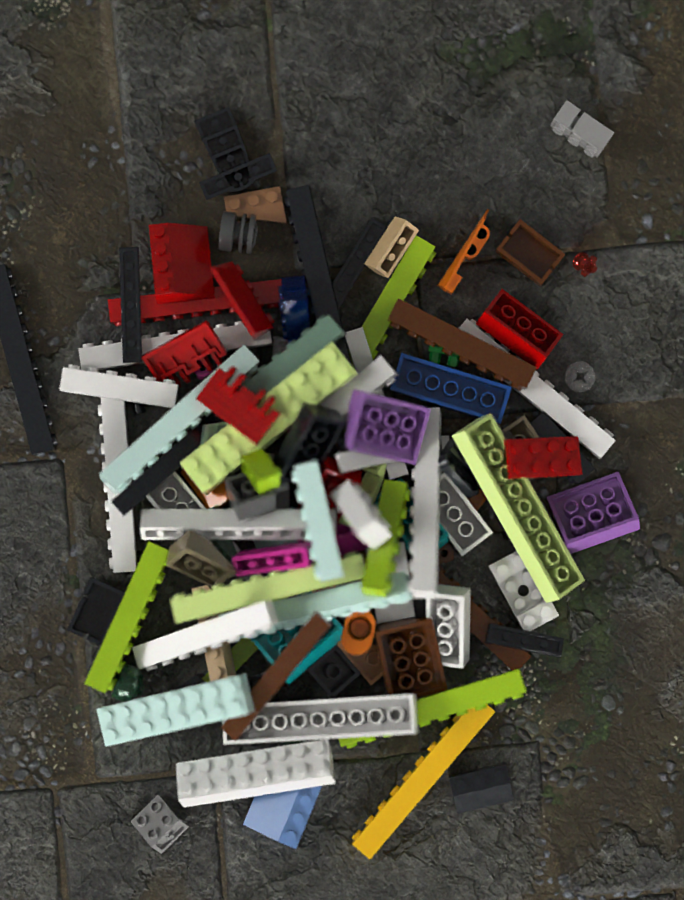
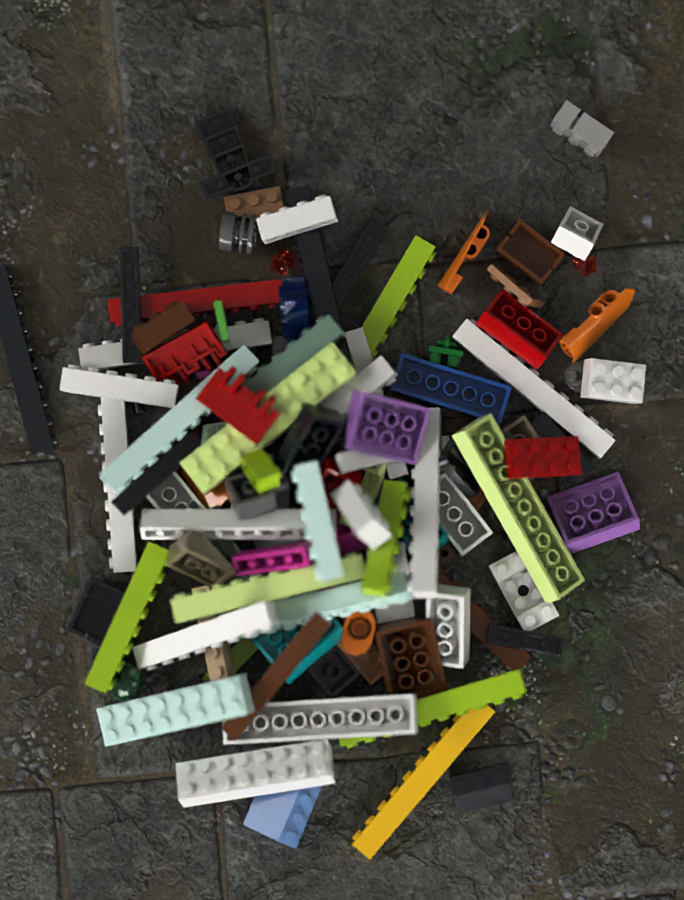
light grey bracket [131,795,189,854] -> none
red slope [149,223,215,304] -> none
red slope [211,261,274,340] -> none
tan brick [364,216,419,278] -> none
reddish brown brick [388,298,537,391] -> none
none -> reddish brown piece [130,300,195,355]
none -> bright green tile [214,300,231,343]
none -> white brick [256,195,338,244]
none -> clear red brick [269,250,294,276]
none -> medium nougat wing [487,264,545,309]
none -> white brick [551,206,604,261]
none -> orange panel [559,288,635,364]
none -> white brick [580,358,646,404]

